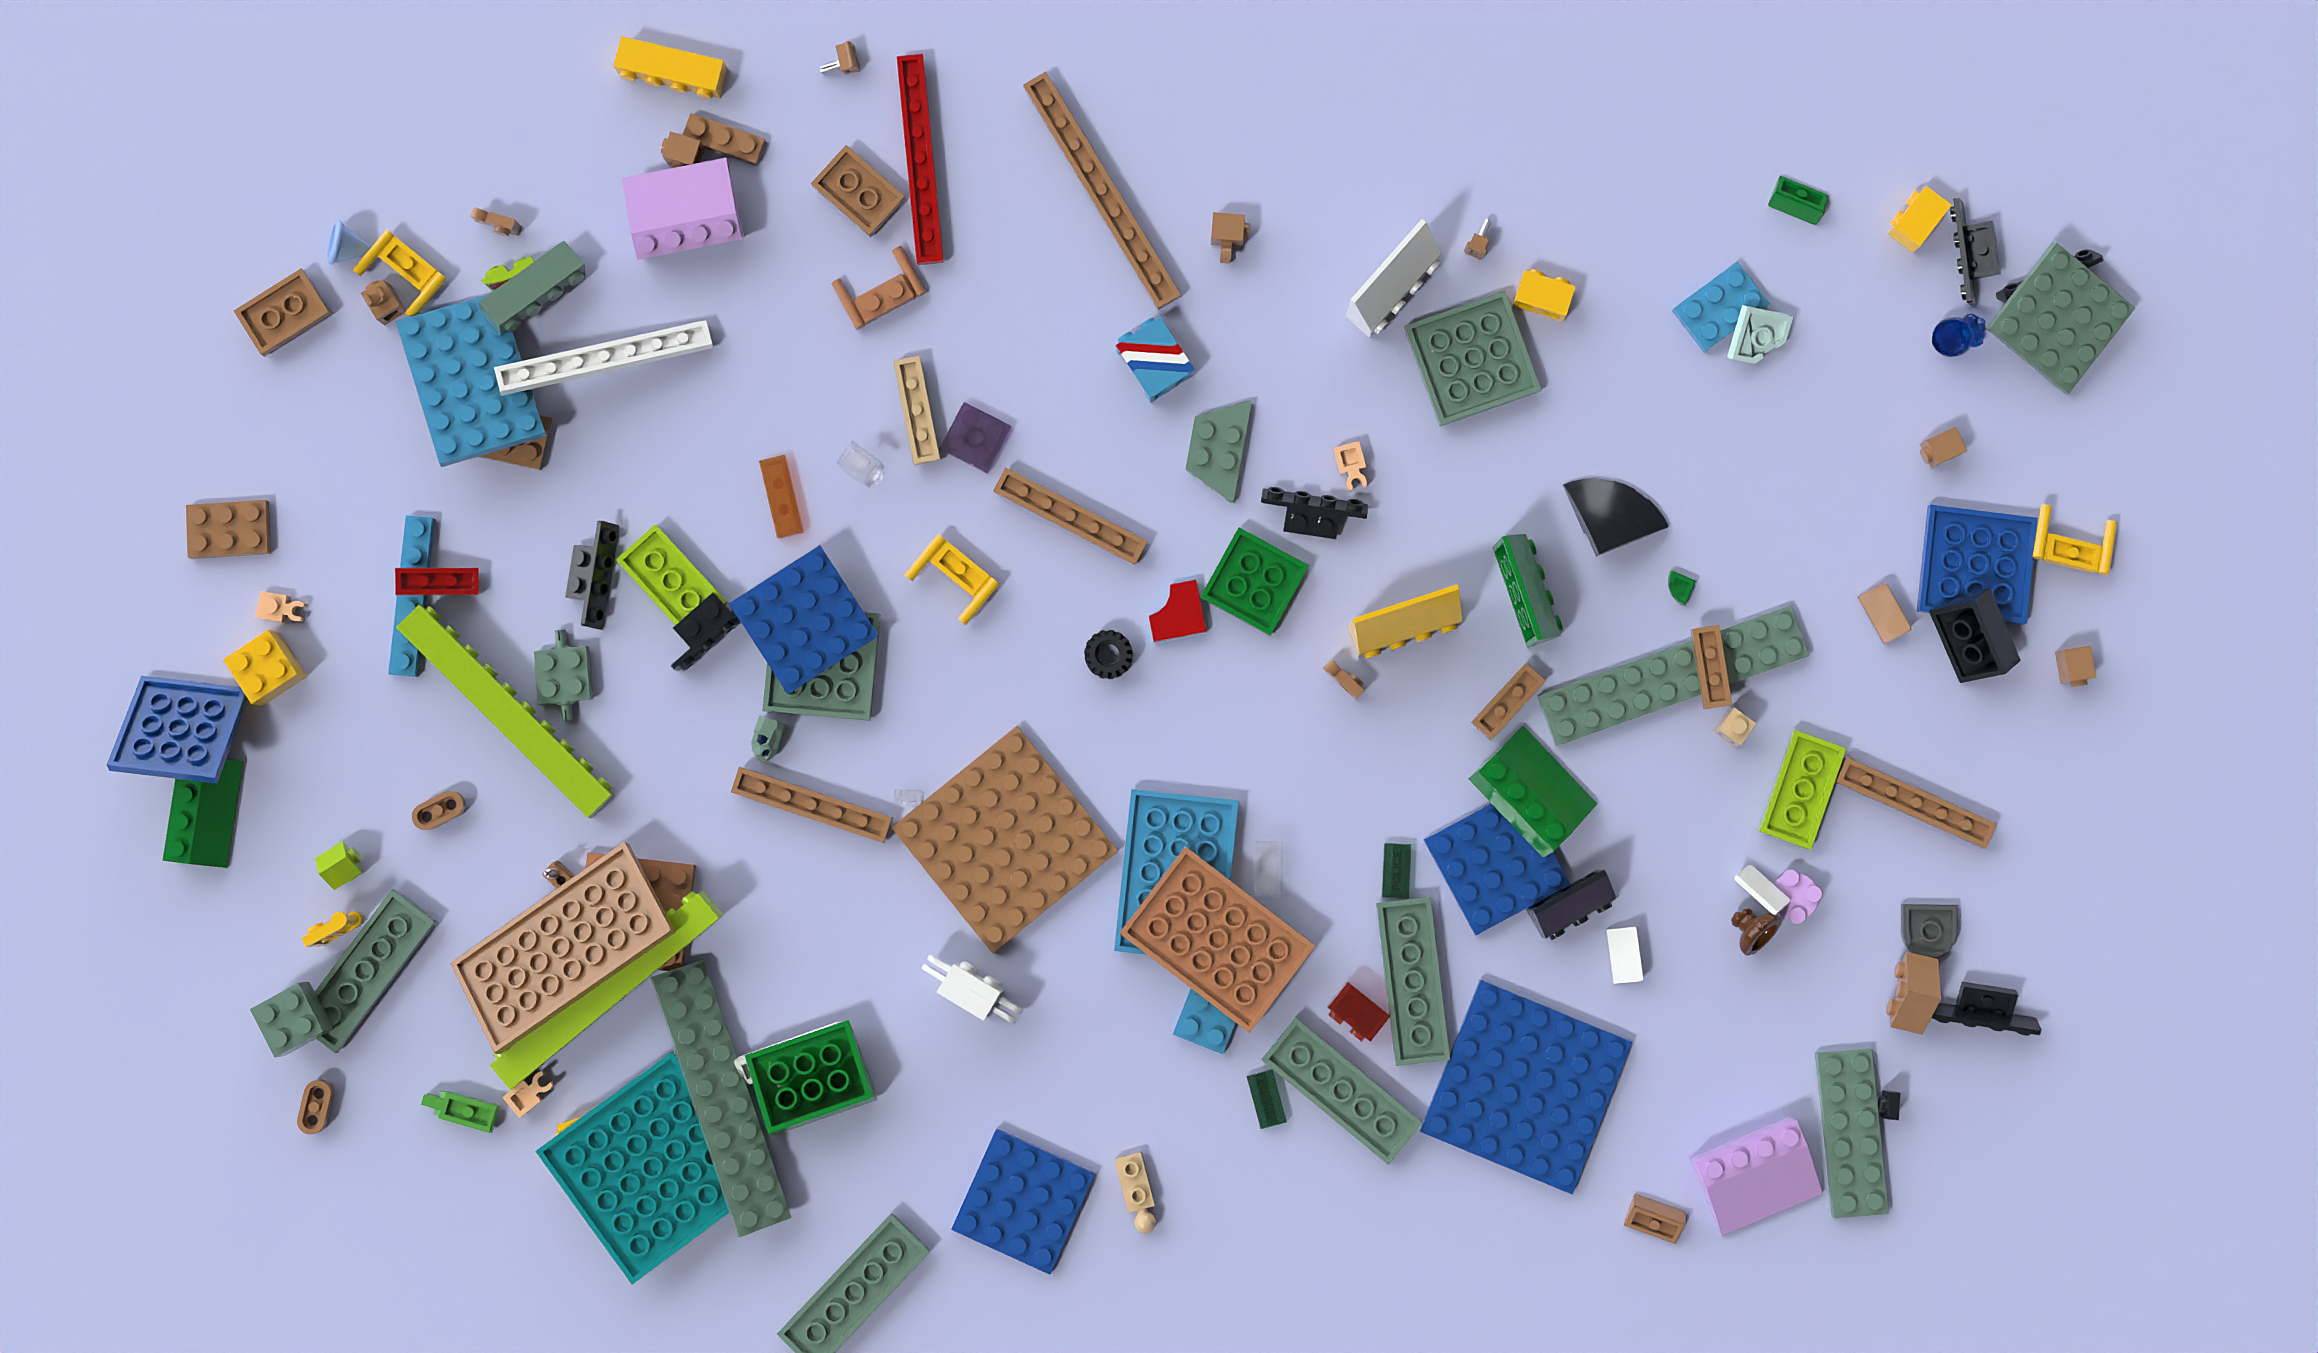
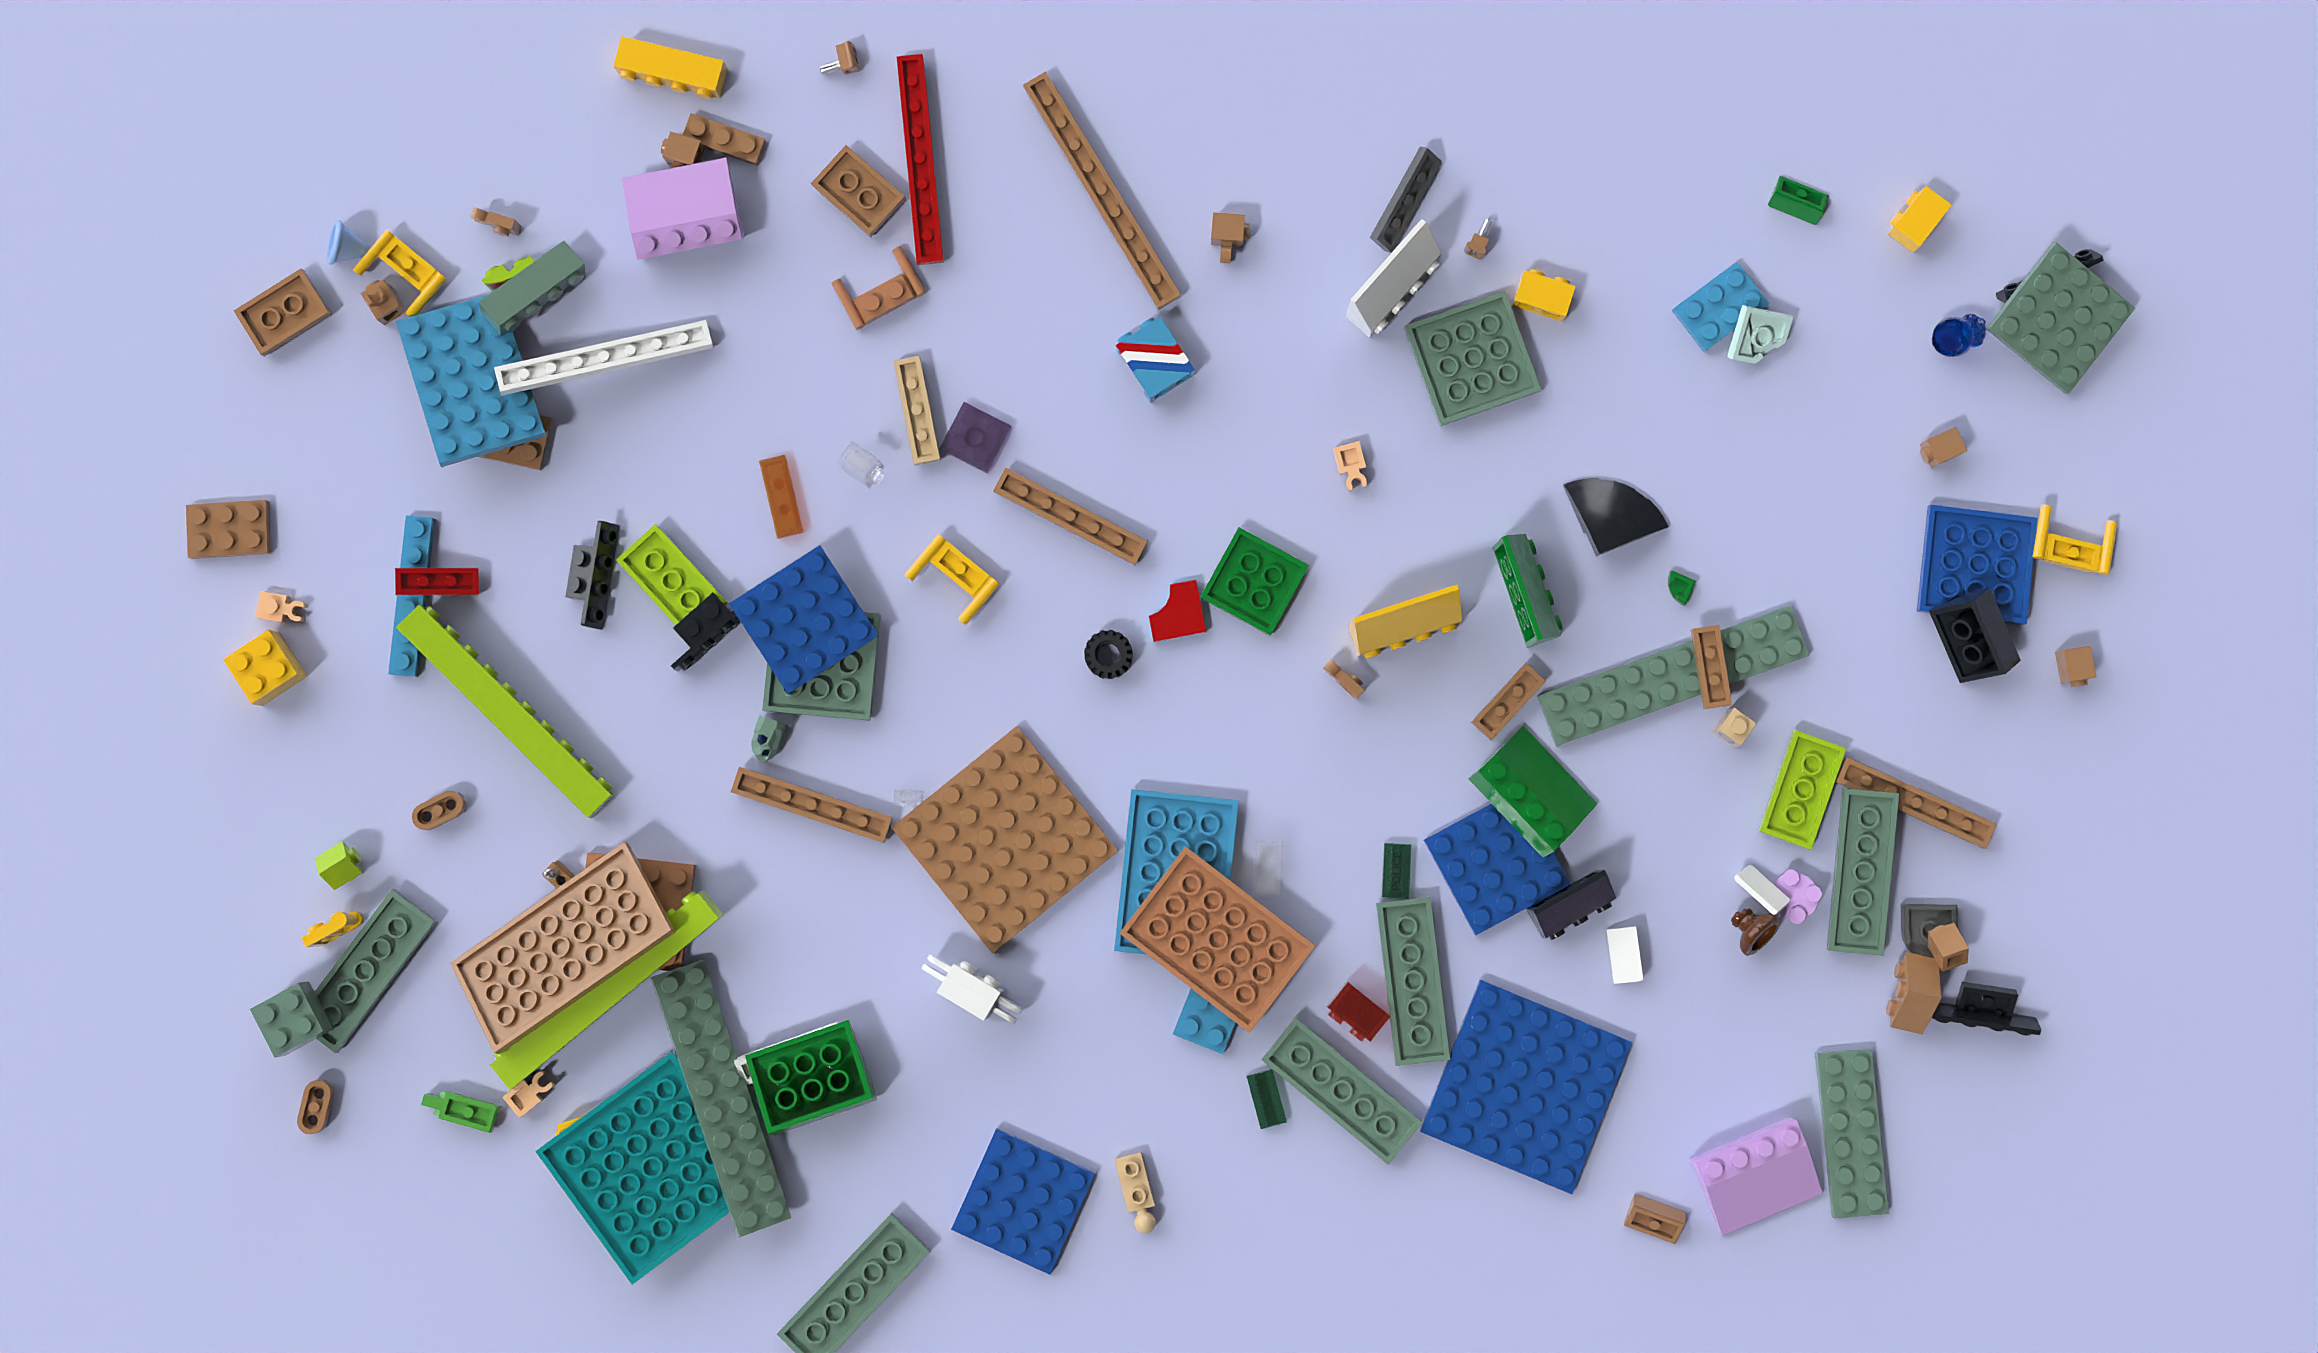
plate [107,676,248,783] -> none
green slope [162,759,244,868] -> none
sand green plate [534,630,593,721] -> none
sand green wing [1185,401,1252,503] -> none
black bracket [1261,487,1368,539] -> none
medium nougat slope [1858,583,1912,644] -> none
black plate [1877,1090,1900,1120] -> none
black bracket [1950,198,2001,306] -> none
none -> dark grey plate [1370,146,1442,253]
none -> sand green plate [1827,788,1899,956]
none -> medium nougat brick [1928,923,1969,972]

